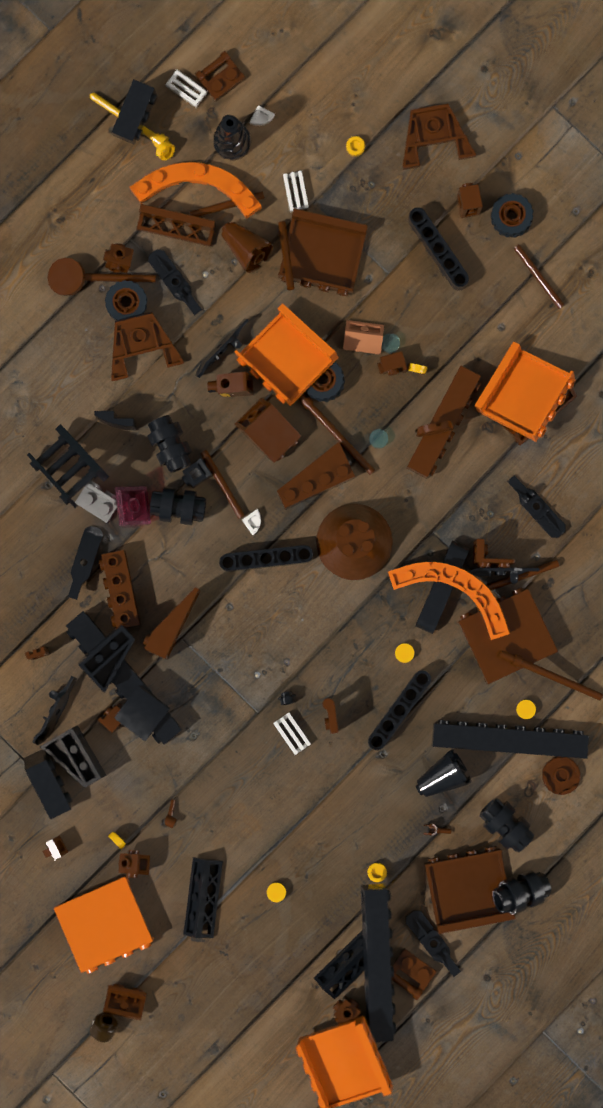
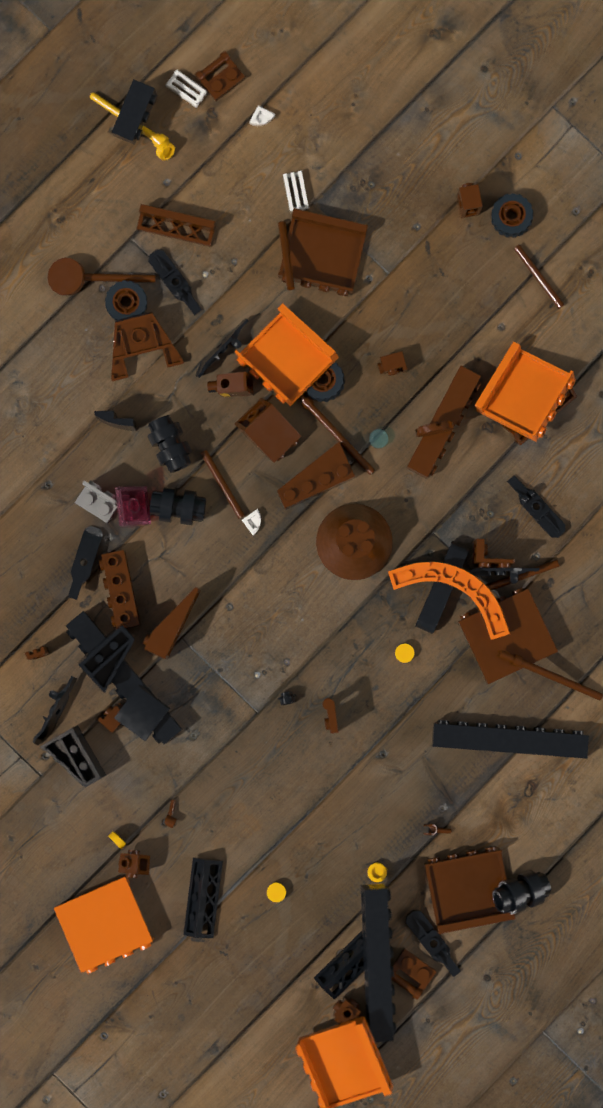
black wedge [24,749,73,820] -> none
black fence [27,424,109,508] -> none
reddish brown tile [42,835,68,860] -> none
dark brown head [90,1013,118,1042] -> none
reddish brown brick [103,243,134,273] -> none
reddish brown bracket [103,984,147,1021] -> none
orange plate [130,162,262,219] -> none
black window [182,458,212,488] -> none
reddish brown bar [190,191,264,217] -> none
black cone [213,115,251,161] -> none
black beam [219,545,313,572] -> none
reddish brown cone [221,222,273,273] -> none
white tile [273,713,311,755] -> none
nougat panel [343,320,384,354] -> none
yellow tile [346,136,365,156] -> none
black beam [368,670,431,750] -> none
clear light blue tile [382,333,400,353] -> none
reddish brown wing [402,104,476,170] -> none
black beam [408,208,469,290] -> none
yellow tile [408,363,427,374] -> none
black cone [416,749,472,797] -> none
black piece [480,798,534,853] -> none
yellow tile [516,700,536,719] -> none
reddish brown tile [542,756,581,795] -> none

